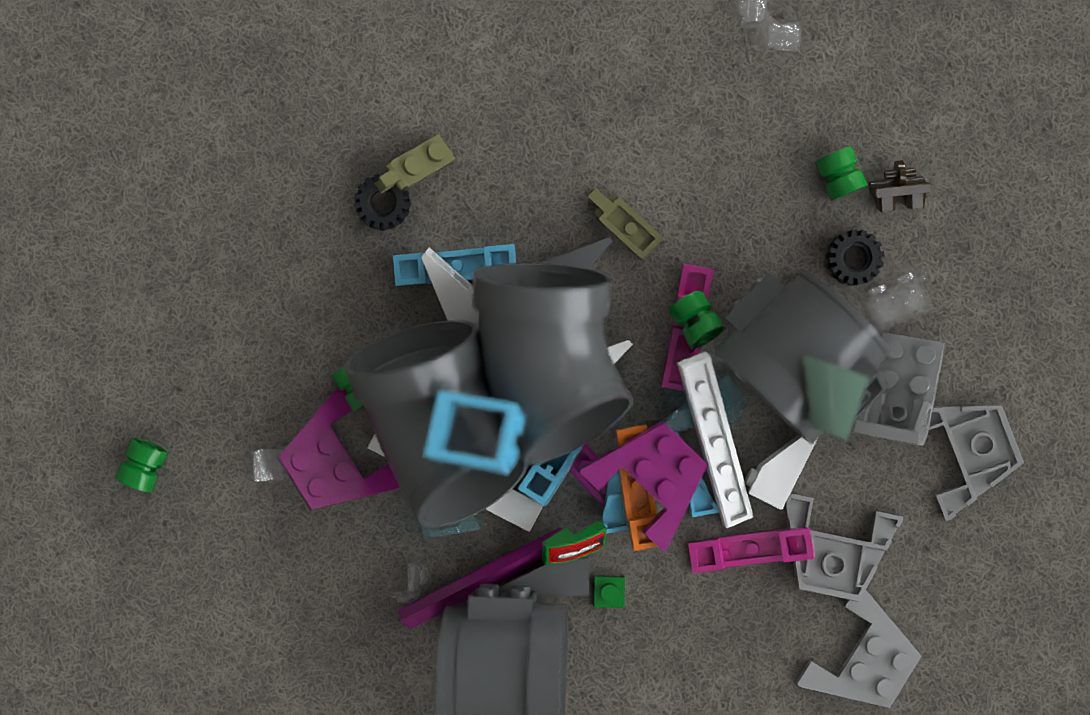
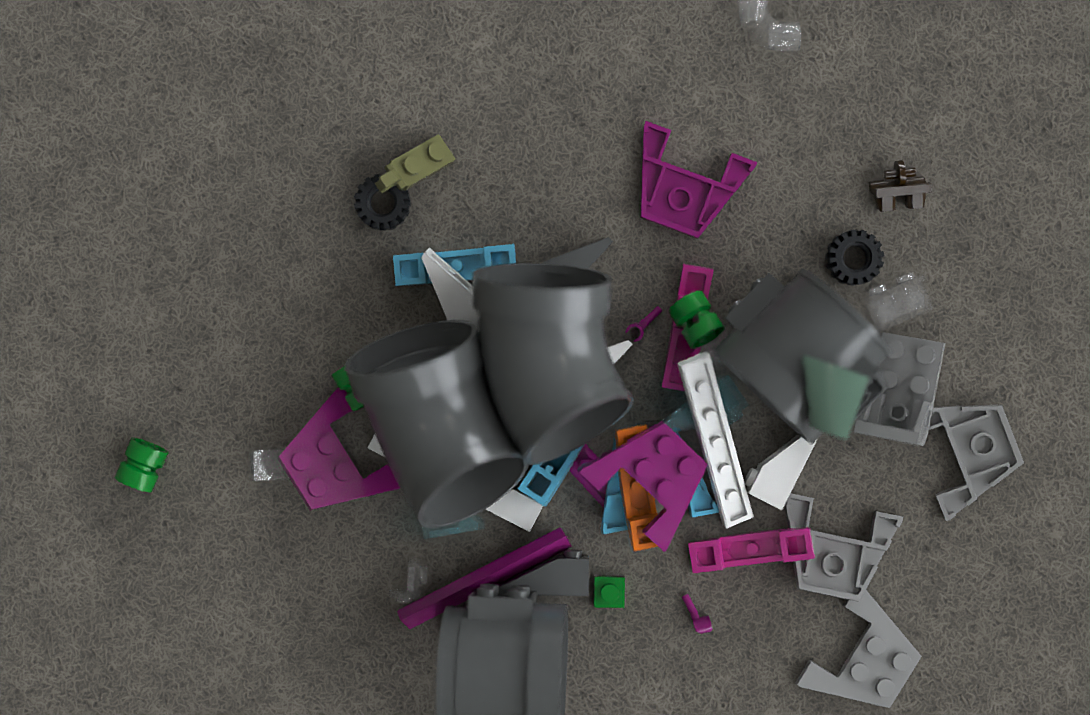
medium azure window [424,390,525,475] -> none
slope [542,520,607,565] -> none
olive hinge [587,188,663,261] -> none
green wheel [814,146,868,201] -> none
none -> magenta hand [625,306,662,342]
none -> magenta wing [640,121,757,239]
none -> magenta hand [681,594,712,634]

